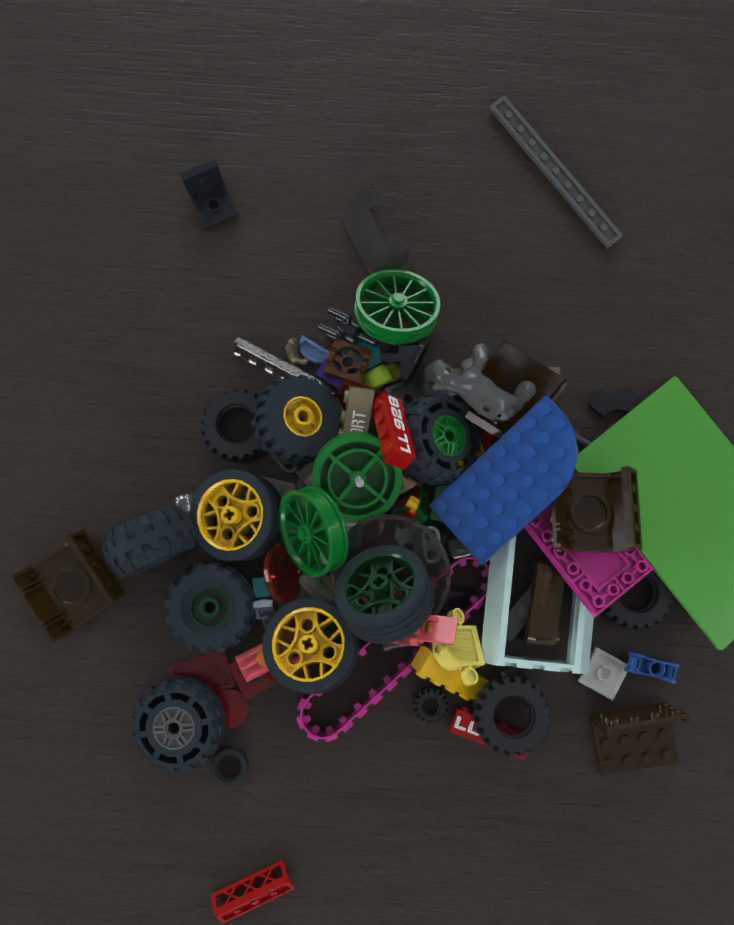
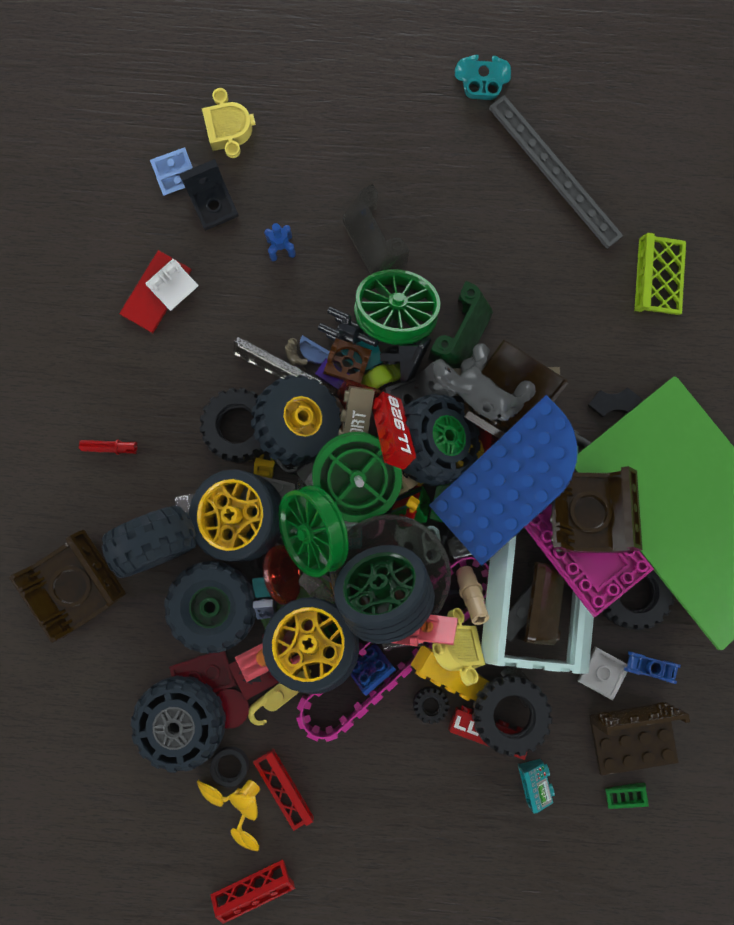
none -> red axle [79,440,138,455]
none -> red tile [119,250,191,333]
none -> white hinge [145,259,199,311]
none -> light blue slope [150,147,193,196]
none -> yellow plant [197,779,260,852]
none -> light yellow piece [202,88,256,158]
none -> light yellow plate [248,670,311,726]
none -> red fence [253,748,314,831]
none -> yellow tile [254,454,275,479]
none -> blue plant [264,223,296,261]
none -> blue tile [351,643,396,696]
none -> dark green windscreen [428,281,493,369]
none -> teal piece [455,55,511,100]
none -> tan piece [456,566,489,625]
none -> teal slope [518,759,555,814]
none -> green slope [605,783,649,809]
none -> lime fence [634,233,686,315]

